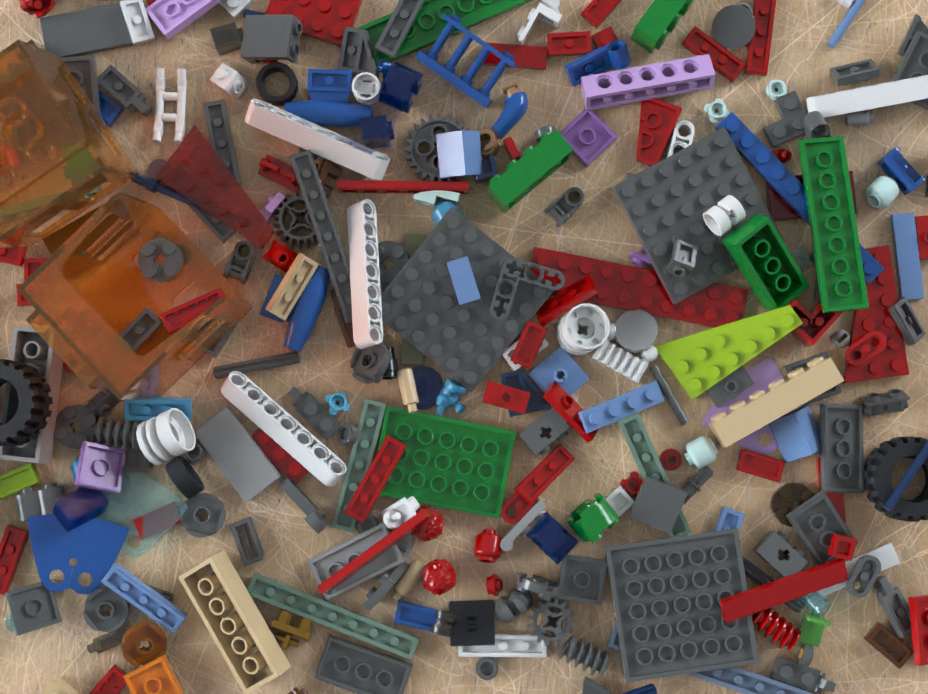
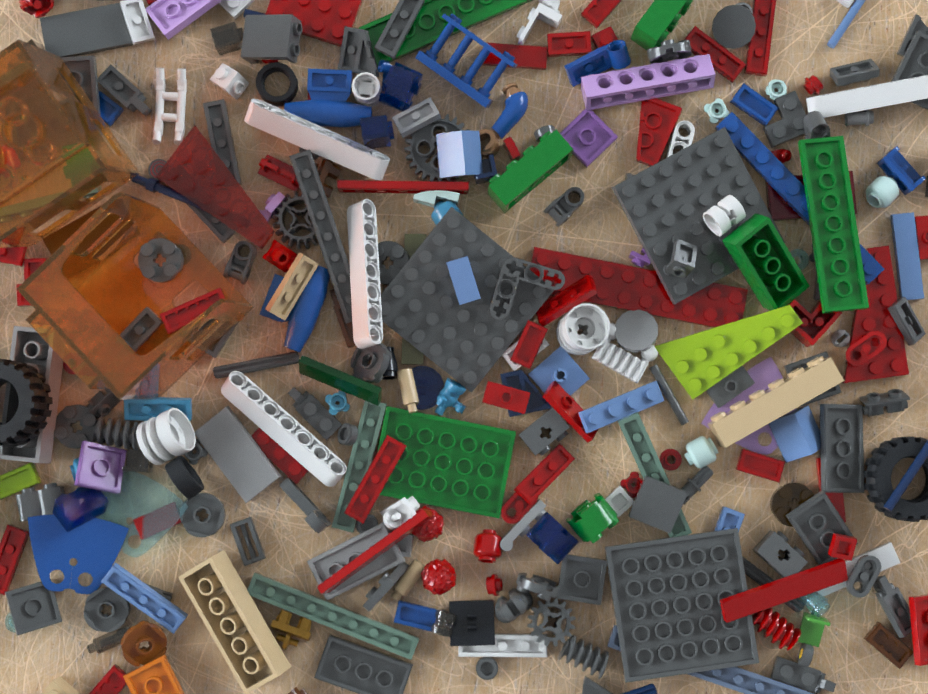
none -> dark green tile [299,356,382,406]
none -> light grey plate [392,97,441,138]
none -> dark grey plate [647,39,692,64]
none -> blue tile [730,83,779,126]
none -> red plate [803,75,824,95]

